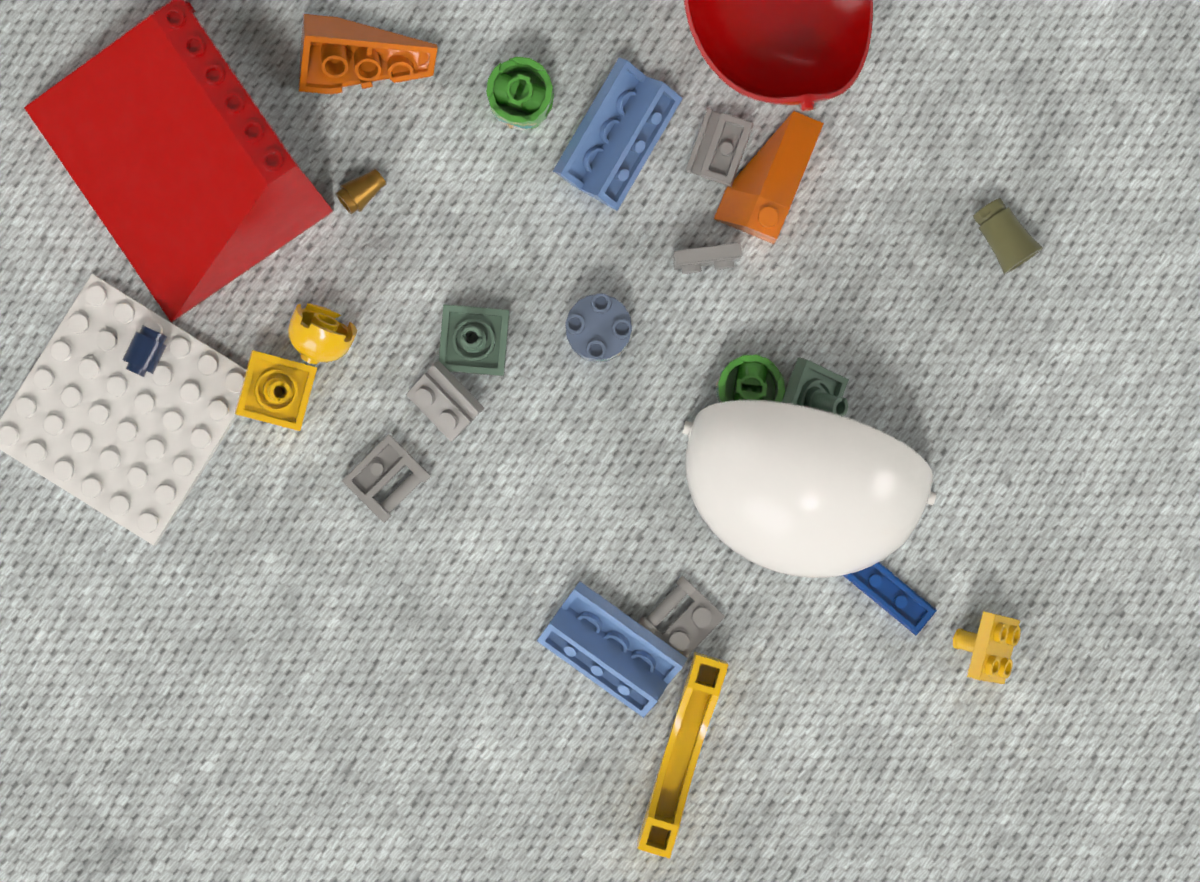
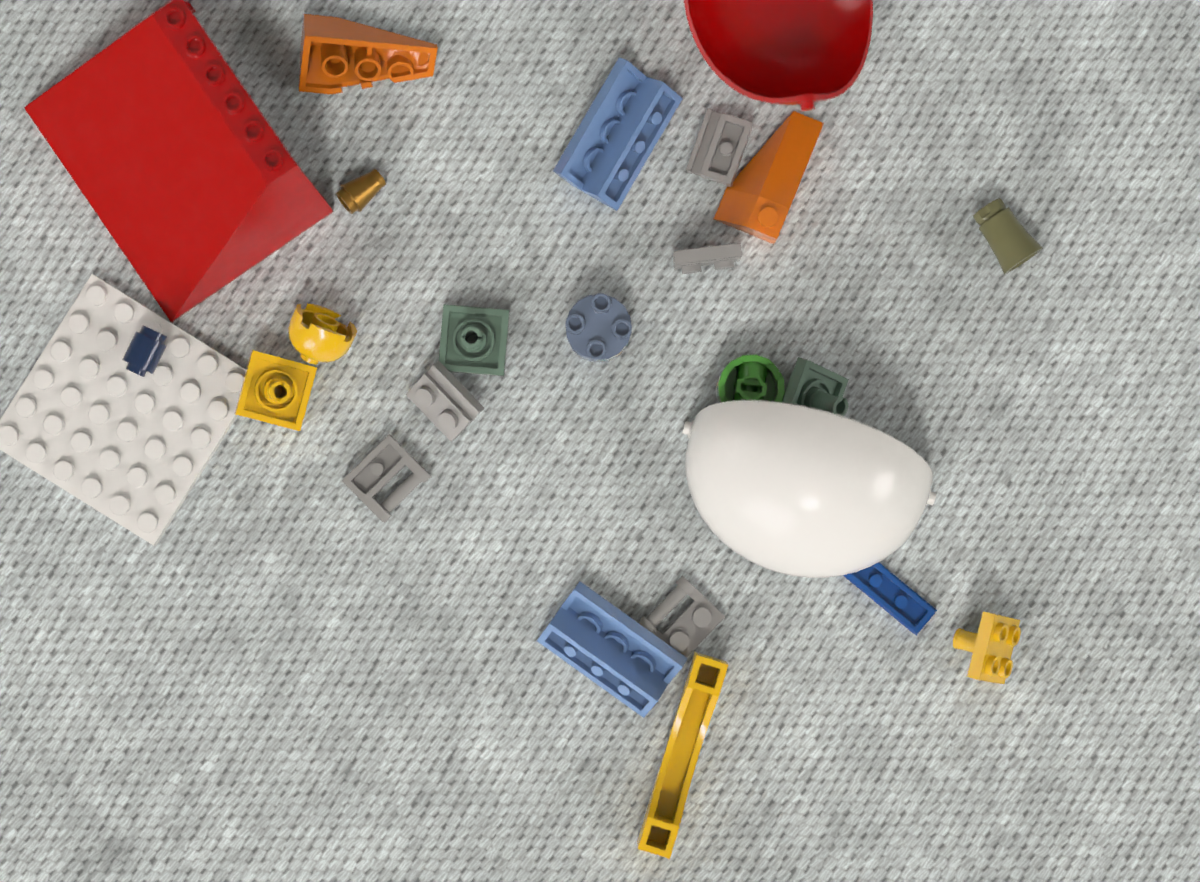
bright green brick [486,57,554,130] -> none

